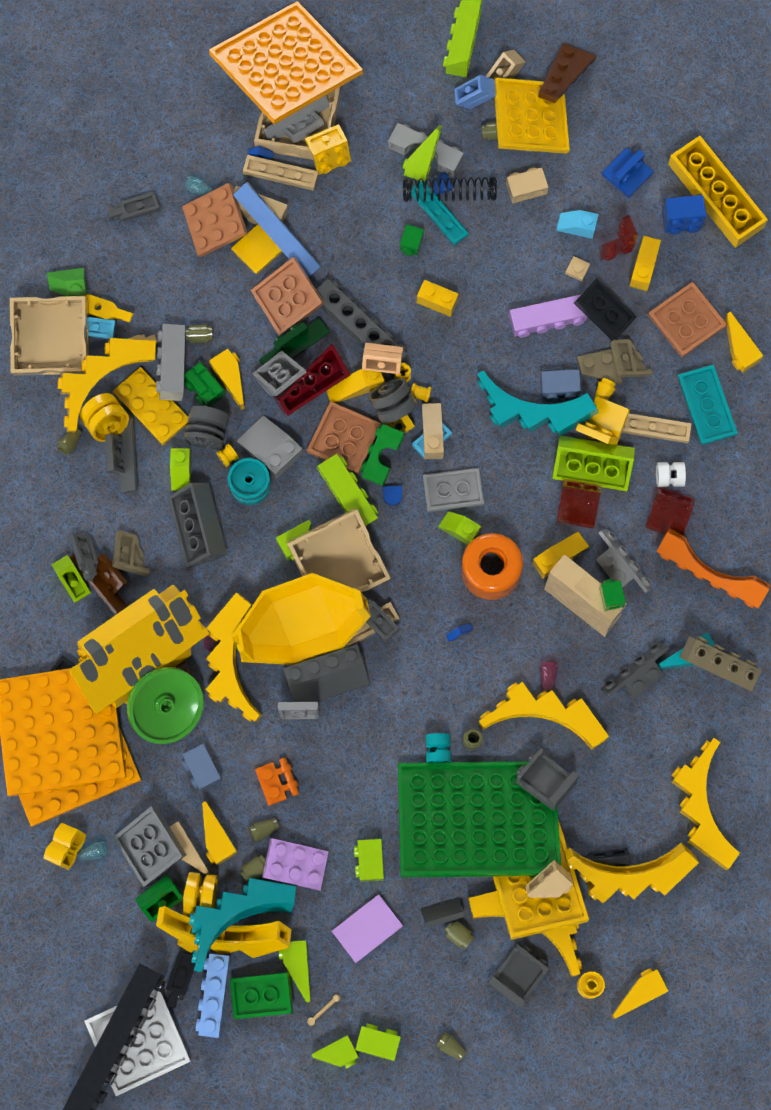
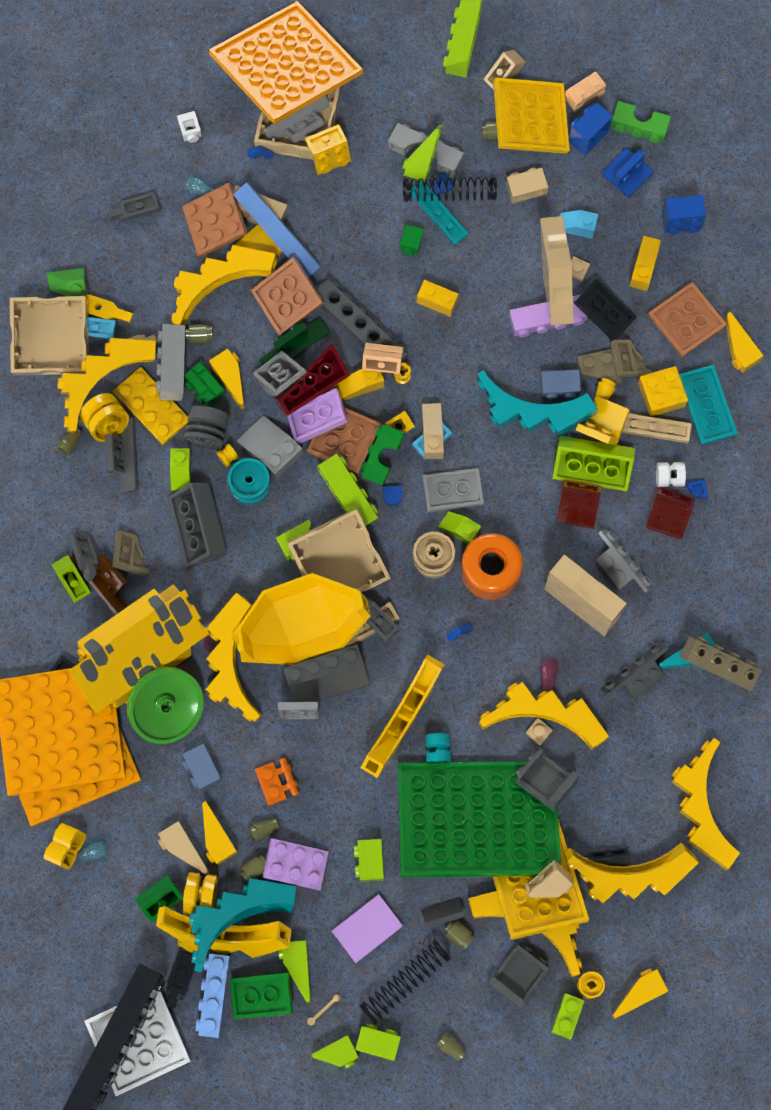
plate [113,805,187,887] -> none
tan plate [243,155,319,191] -> none
dark grey wheel [368,378,417,423] -> none
yellow bush [410,383,432,404] -> none
medium blue brick [454,75,496,109] -> none
olive brick [462,729,483,751] -> none
yellow slope [532,532,589,579] -> none
reddish brown wing [538,43,597,103] -> none
clear red bracket [599,215,638,261] -> none
green brick [599,579,626,611] -> none
orange arch [656,529,771,608] -> none
yellow brick [668,136,768,248] -> none
none -> yellow arch [171,245,278,325]
none -> white brick [177,111,202,143]
none -> lavender plate [288,388,348,445]
none -> black piece [359,940,451,1025]
none -> yellow arch [361,655,445,778]
none -> tan wheel [413,531,455,579]
none -> tan plate [525,718,553,746]
none -> tan tile [540,216,574,326]
none -> lime brick [551,993,585,1040]
none -> light nougat brick [565,72,606,112]
none -> blue brick [569,102,613,155]
none -> bright green arch [610,101,671,143]
none -> yellow brick [638,366,688,417]
none -> blue tile [686,479,709,499]

